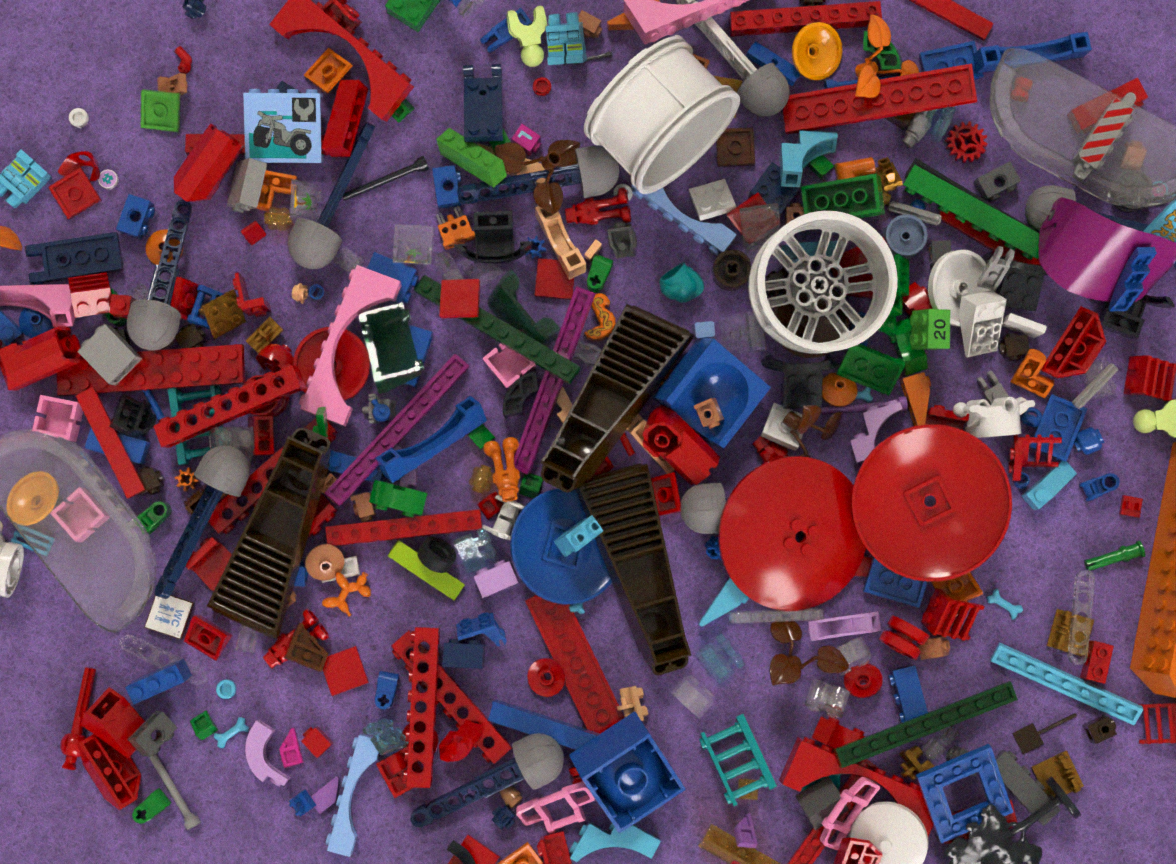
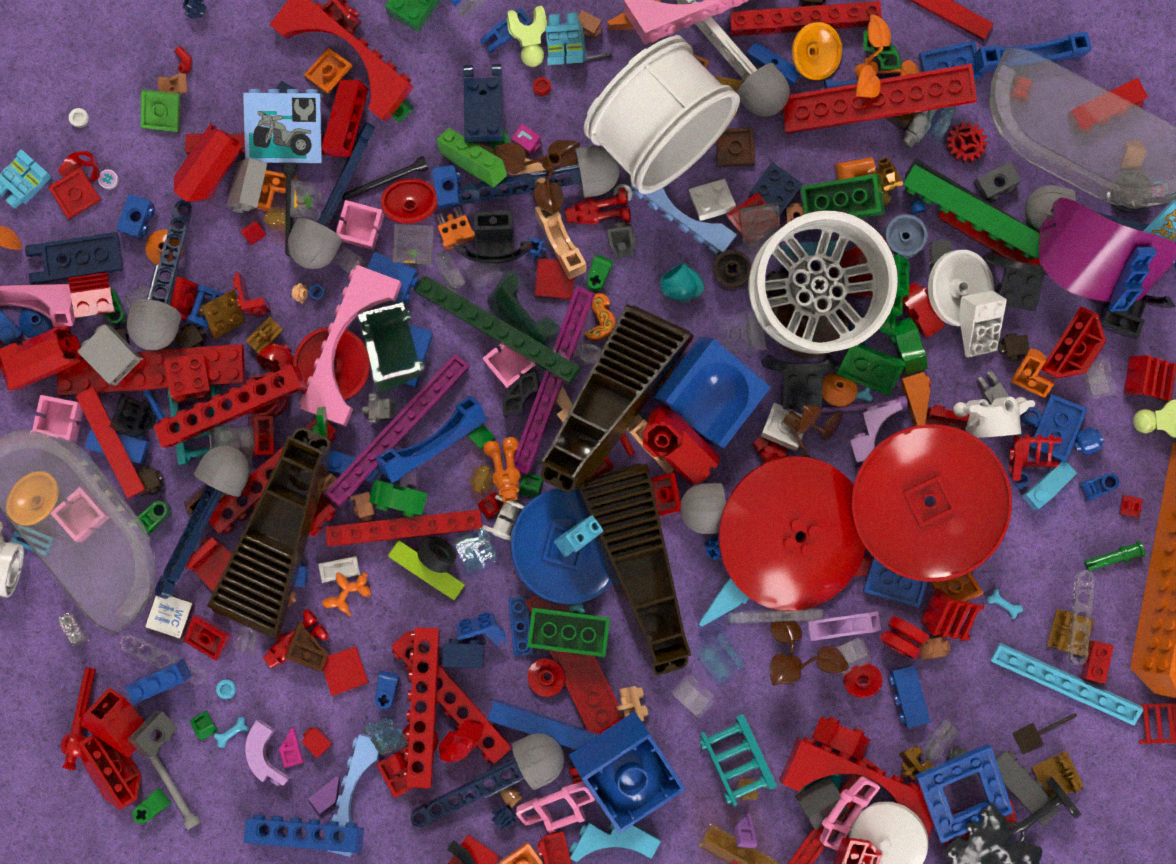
red brick [109,294,136,319] -> none
orange gear [175,467,200,492] -> none
blue tile [289,789,316,817] -> none
nougat dish [305,544,344,581] -> none
blue piece [371,399,391,422] -> none
red tile [439,279,480,318] -> none
lavender brick [474,559,519,598] -> none
light nougat tile [584,240,602,262] -> none
light blue slope [692,321,715,338] -> none
nougat brick [694,398,724,429] -> none
medium azure arch [779,130,838,187] -> none
clear brick [805,679,850,718] -> none
green slope [808,155,834,179] -> none
dark green plate [834,681,1018,768] -> none
light grey axle [888,201,942,226] -> none
bright green brick [910,309,951,350] -> none
light grey hinge [977,246,1015,291] -> none
white tile [1002,313,1047,339] -> none
light grey hinge [1072,92,1137,182] -> none
light grey axle [1072,363,1118,409] -> none
dark brown brick [1082,715,1117,744] -> none
none -> clear piece [57,610,92,647]
none -> red bracket [164,353,210,403]
none -> blue brick [244,814,364,853]
none -> black piece [282,164,298,256]
none -> bright pink piece [336,200,384,251]
none -> red dish [381,179,438,223]
none -> blue tile [508,597,533,657]
none -> green brick [527,608,610,657]

